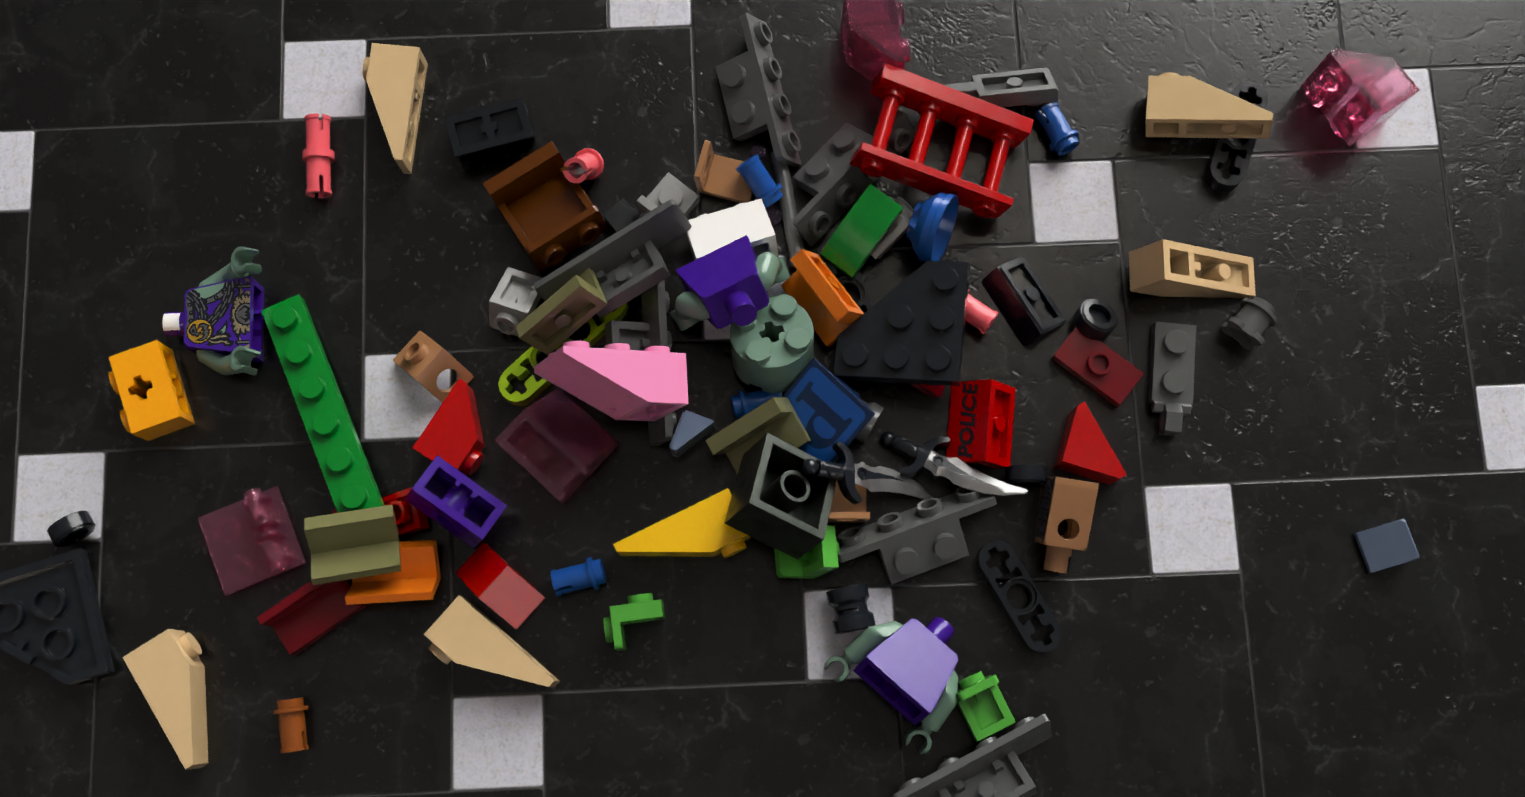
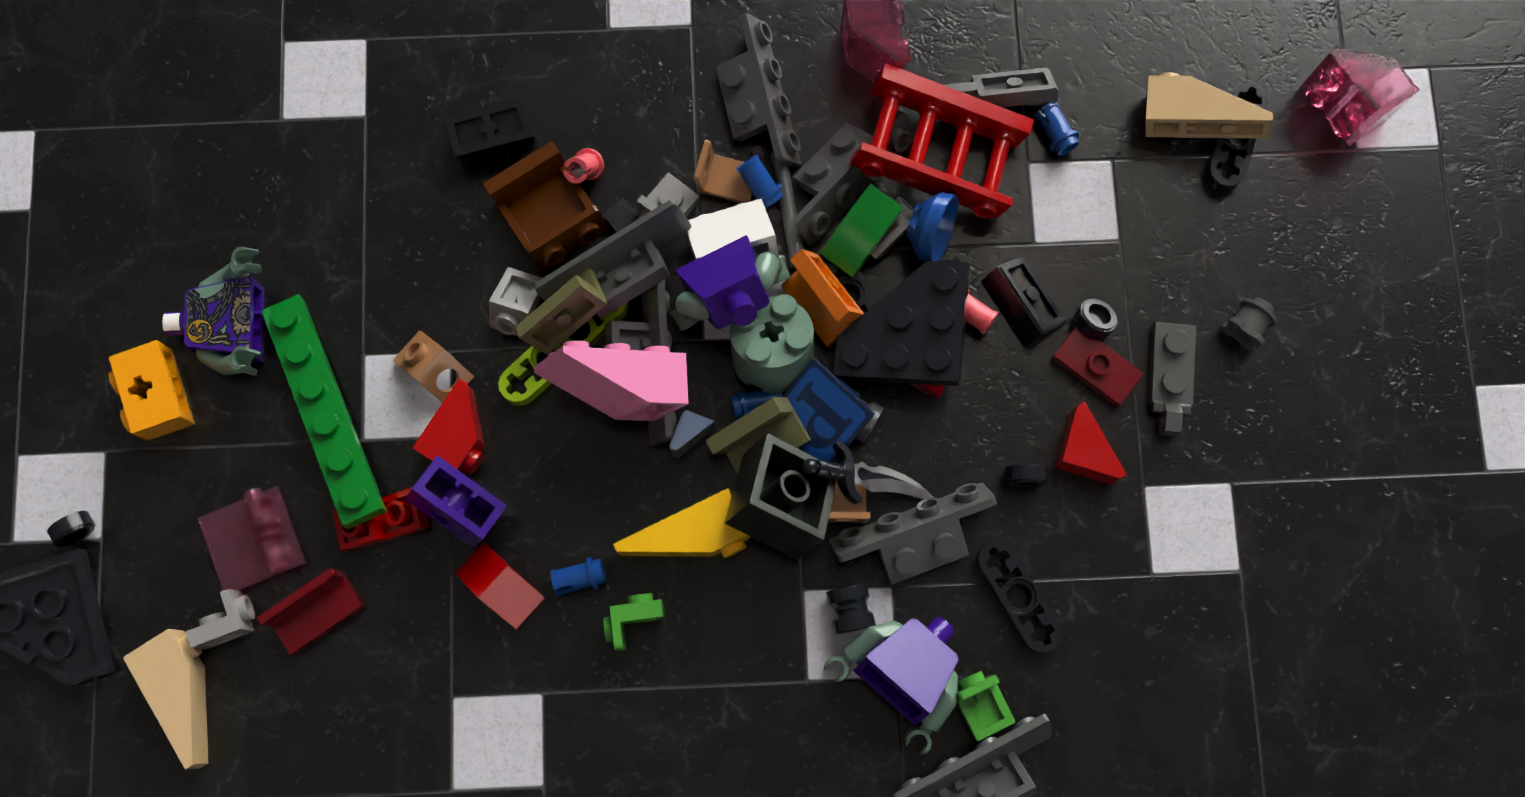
dark orange pin [273,697,309,753] -> none
coral pin [302,113,335,198] -> none
olive panel [304,505,401,585] -> none
orange panel [345,540,441,605] -> none
tan slope [363,43,428,174] -> none
tan slope [424,595,560,688] -> none
clear pink slope [494,388,619,504] -> none
bright green bracket [774,525,840,579] -> none
piece [880,431,1028,496] -> none
red panel [946,379,1016,469] -> none
medium nougat torso [1035,476,1099,574] -> none
tan slope [1128,239,1256,298] -> none
sand blue slope [1354,519,1419,573] -> none
none -> light grey bracket [186,589,255,650]

